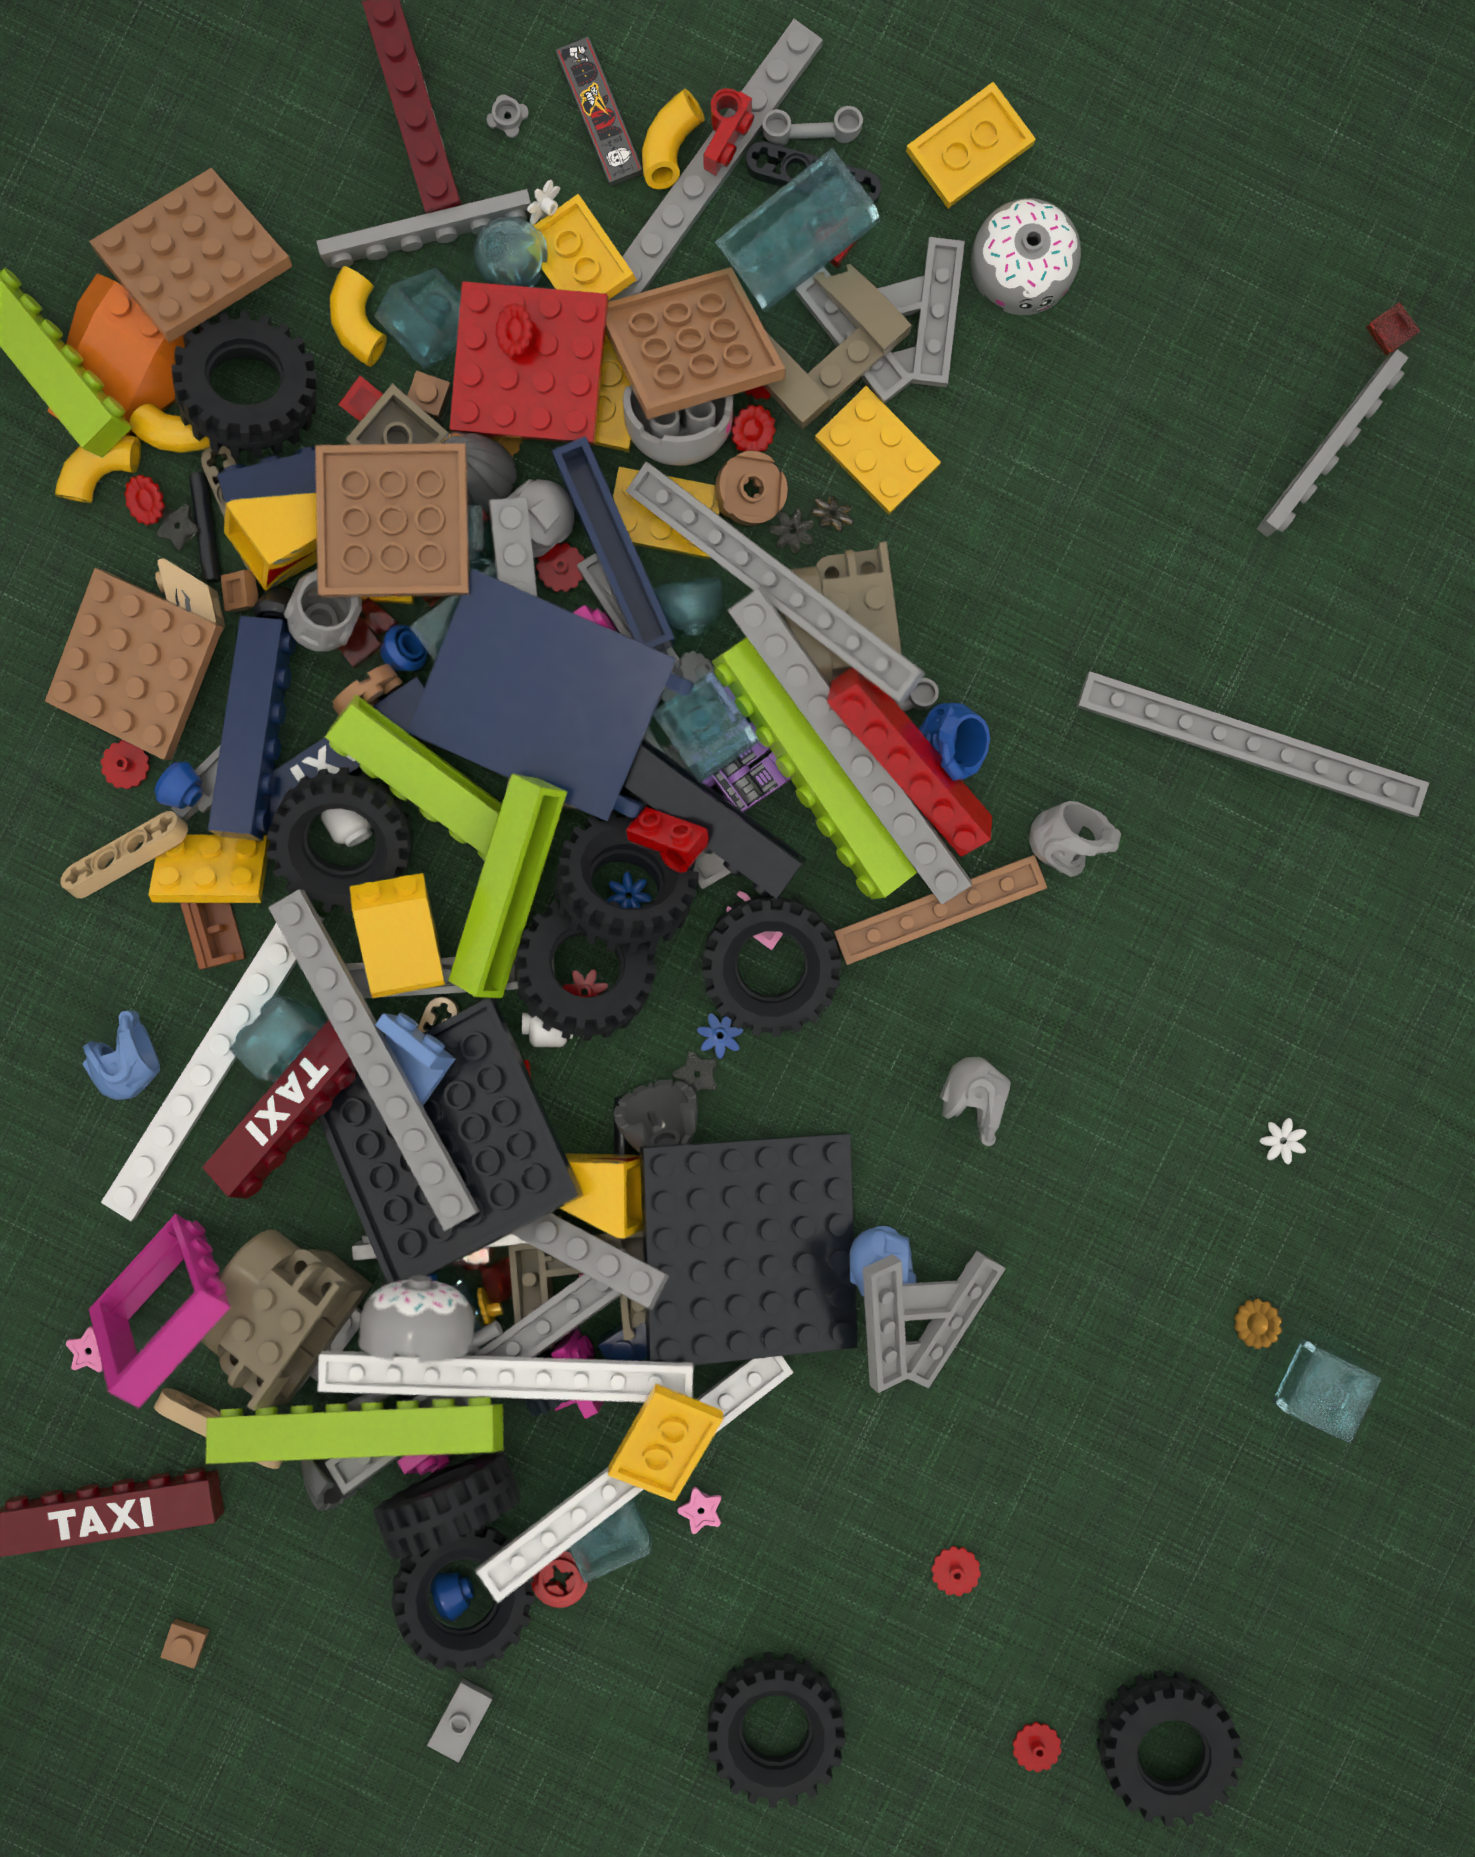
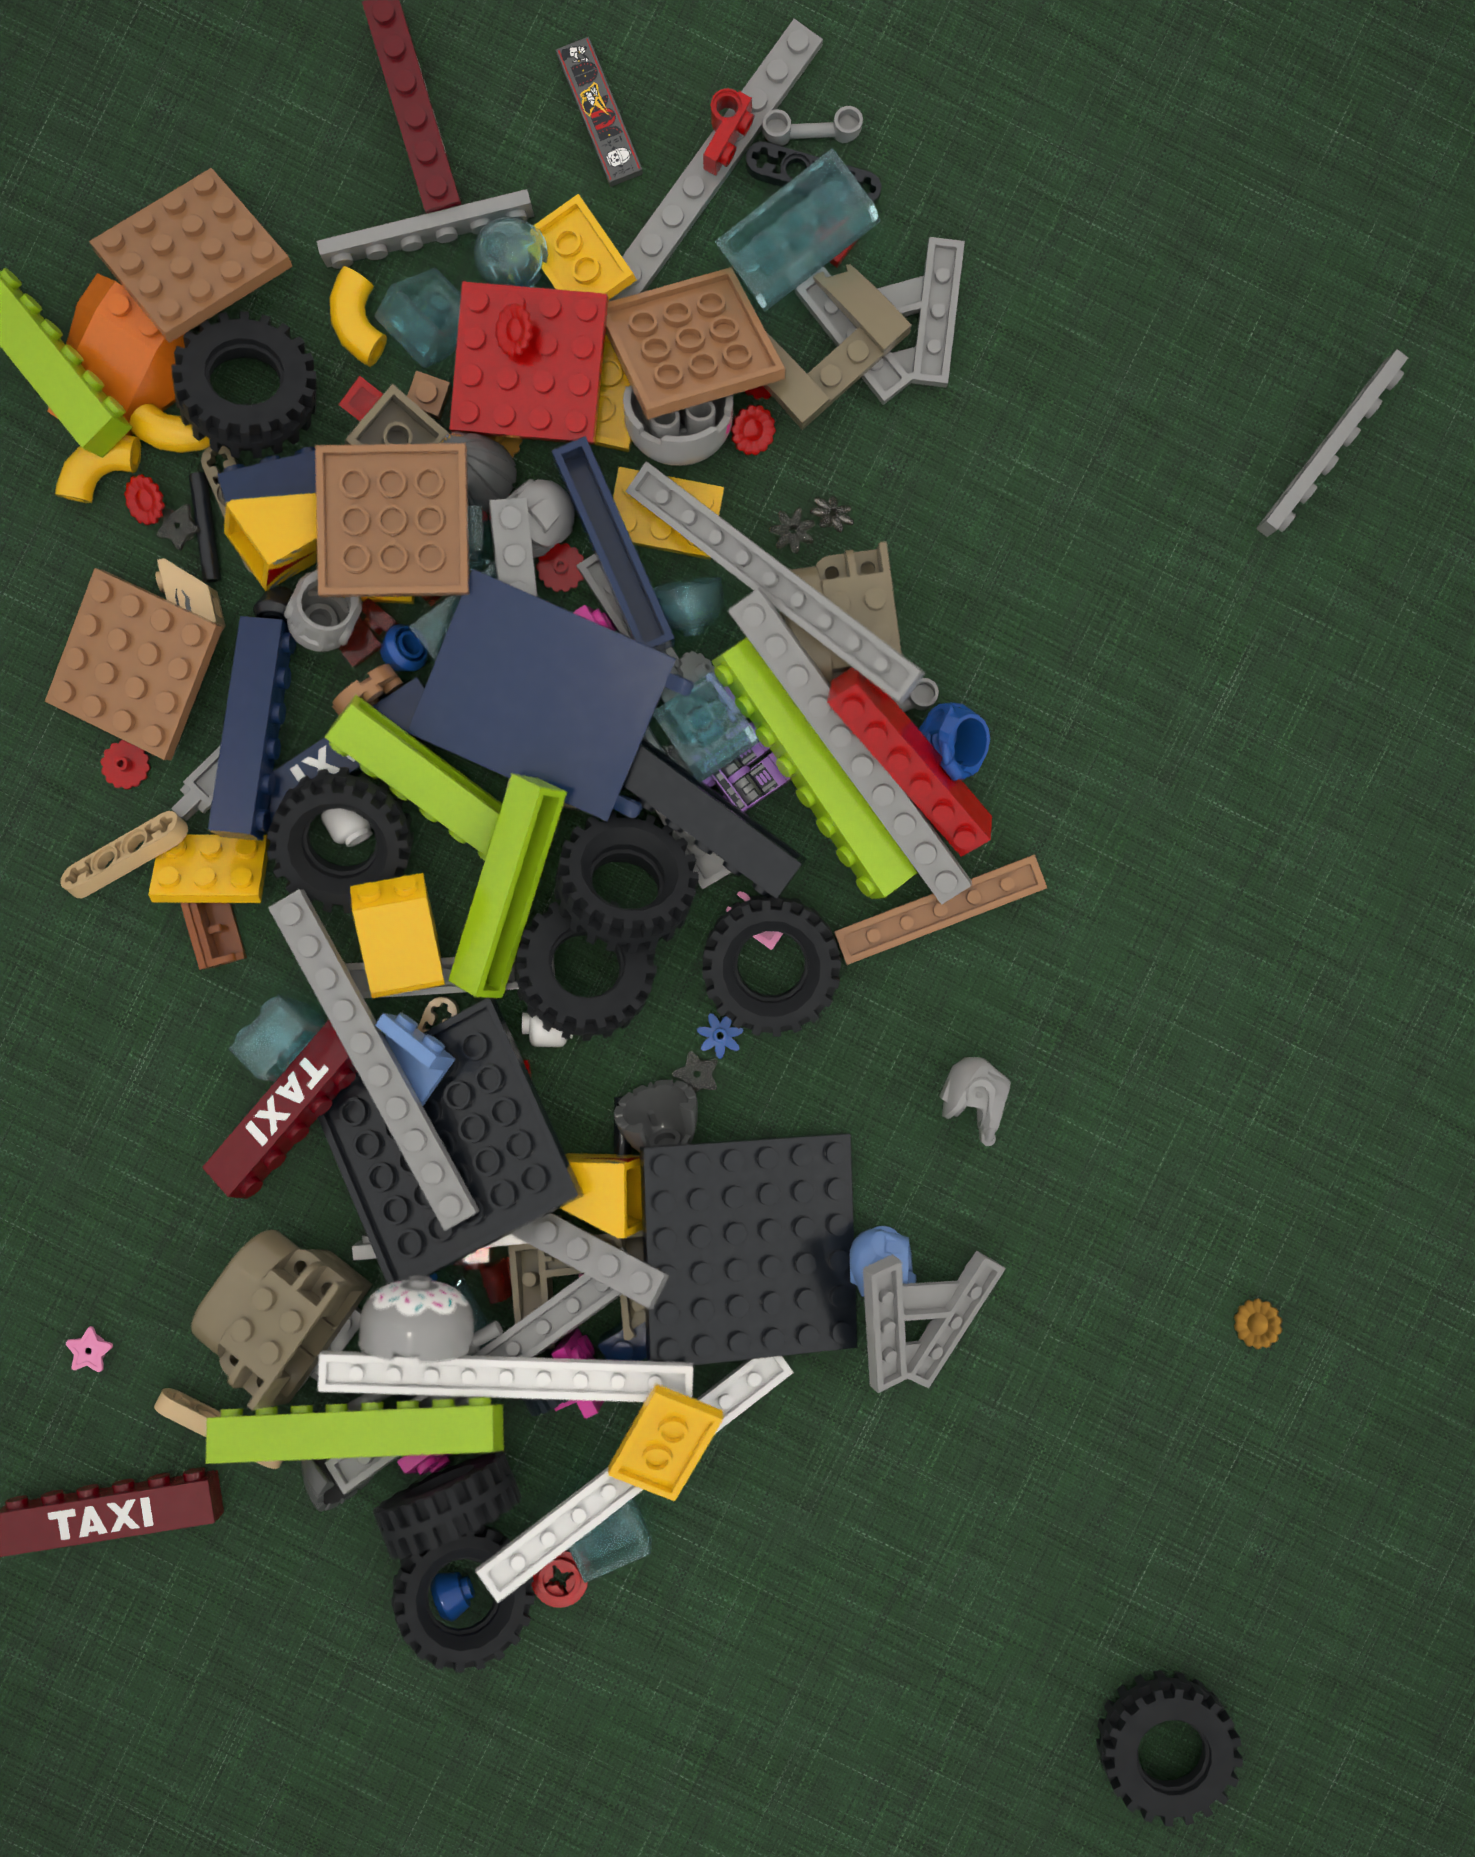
medium blue helmet [82,1010,160,1100] -> none
dark pink window [89,1213,231,1408] -> none
white plate [101,915,325,1221] -> none
blue cone [154,762,203,809] -> none
medium nougat plate [160,1618,209,1669] -> none
medium nougat plate [221,570,258,612] -> none
light grey plate [427,1678,494,1763] -> none
yellow piece [477,1287,504,1326] -> none
light grey plate [487,95,529,138] -> none
white plant [527,180,560,225] -> none
red plant [562,969,608,998] -> none
blue plant [606,872,653,909] -> none
red plate [626,807,709,872] -> none
yellow cylinder [642,89,705,190] -> none
bright pink plate [677,1487,722,1534] -> none
black tyre [707,1652,845,1808] -> none
medium nougat plate [715,451,788,526] -> none
yellow plate [815,386,941,515] -> none
yellow plate [906,82,1036,208] -> none
red piece [931,1546,981,1596] -> none
cylinder [970,198,1081,315] -> none
red piece [1012,1721,1061,1772] -> none
light grey helmet [1029,801,1121,877] -> none
light grey plate [1076,672,1429,817] -> none
white plant [1260,1118,1306,1164] -> none
clear light blue brick [1273,1338,1381,1443] -> none
clear red plate [1366,302,1420,356] -> none

